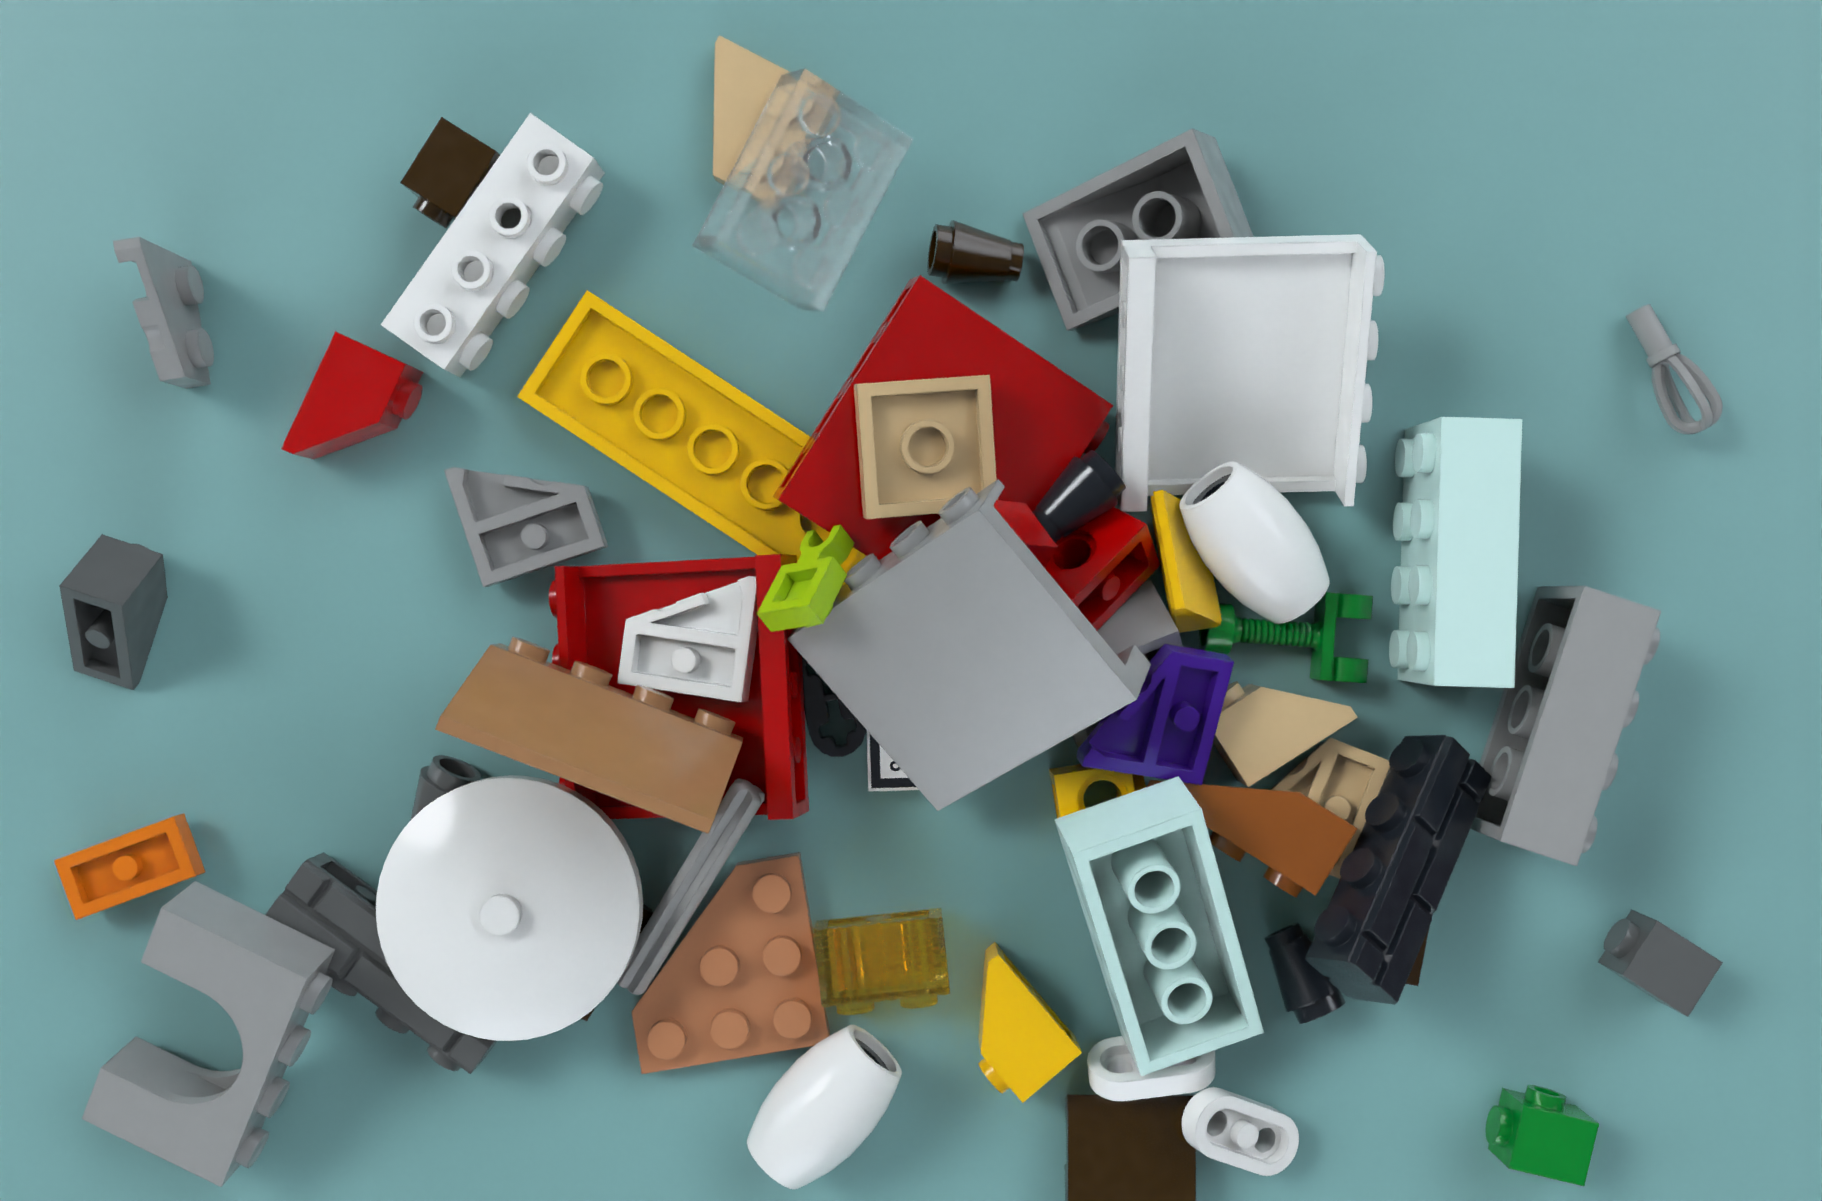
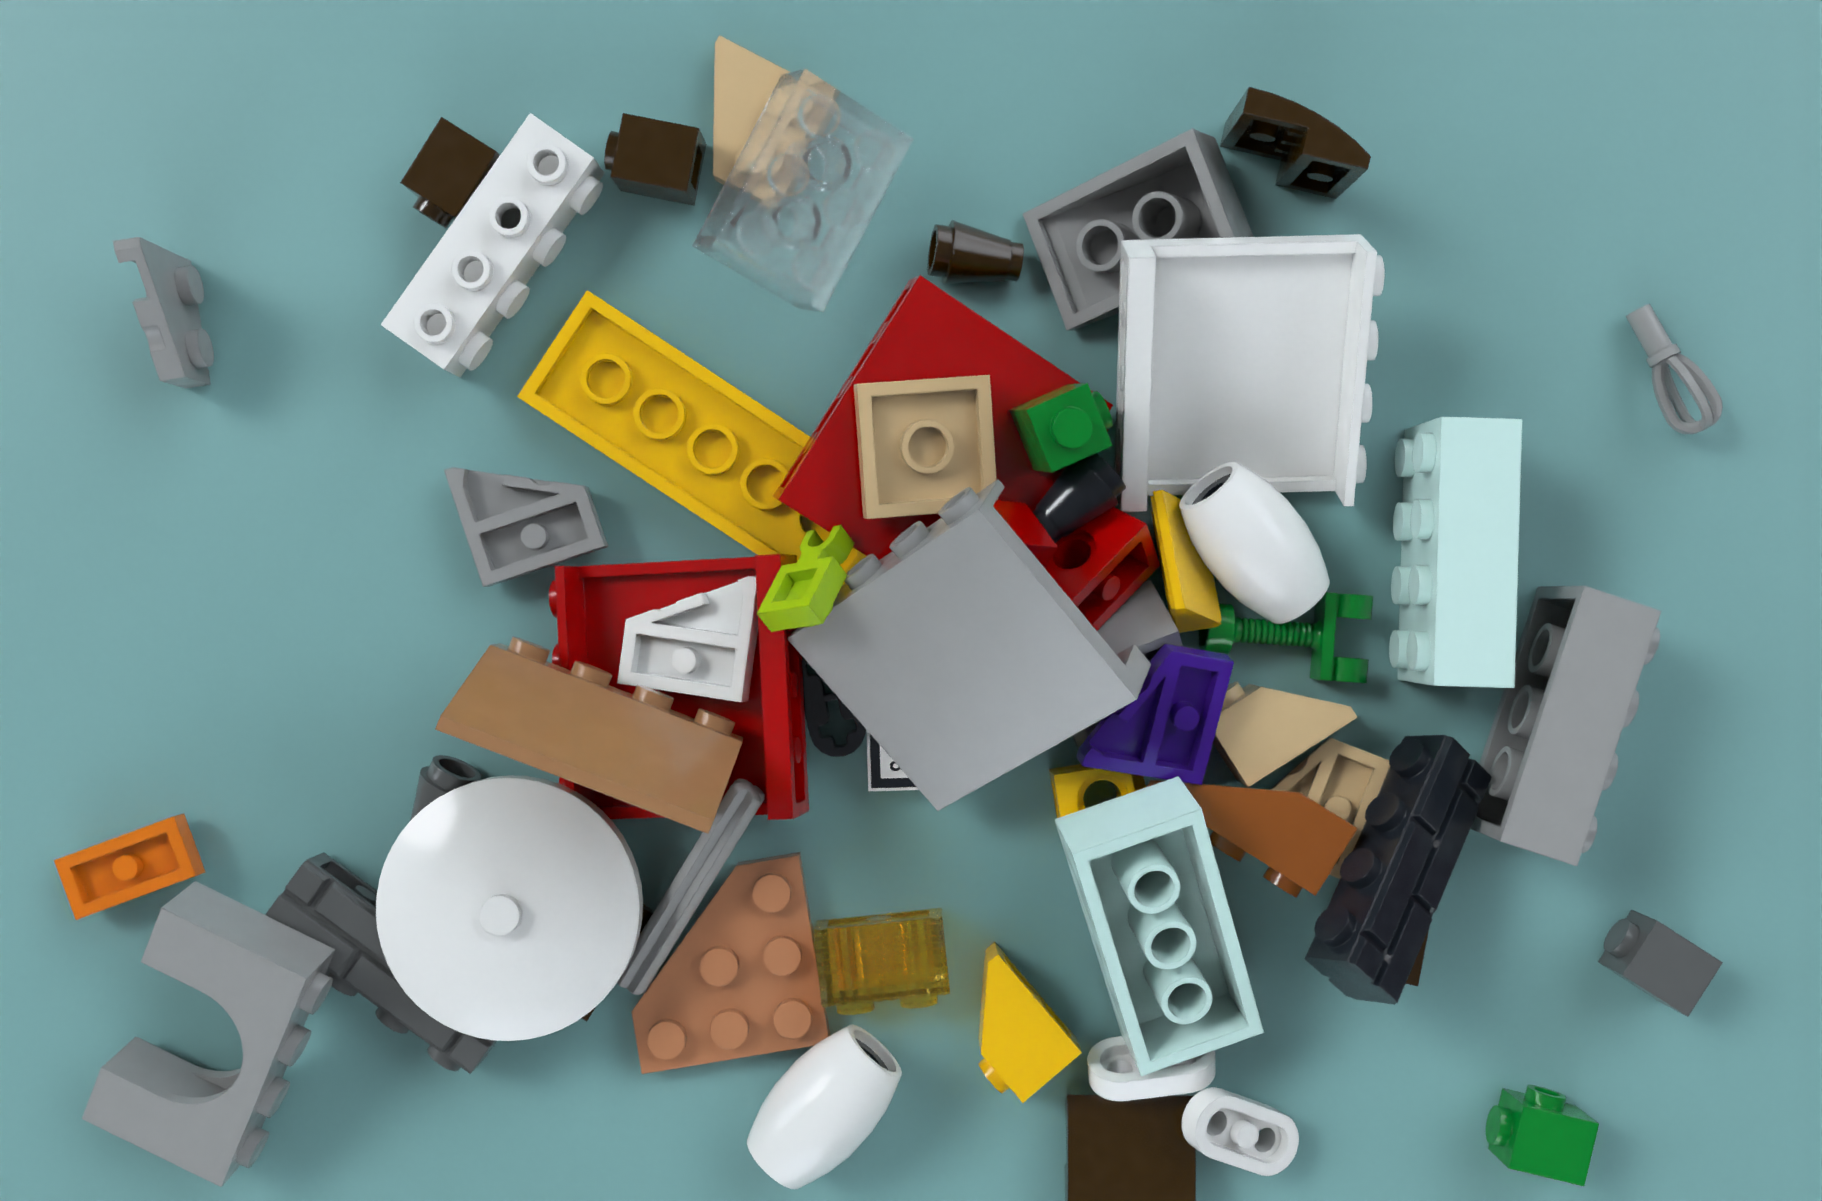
dark grey slope [59,534,168,690] -> none
red slope [281,331,423,459] -> none
black cone [1264,922,1346,1024] -> none
none -> dark brown brick [604,113,707,206]
none -> green brick [1009,383,1113,473]
none -> dark brown slope [1220,87,1371,199]

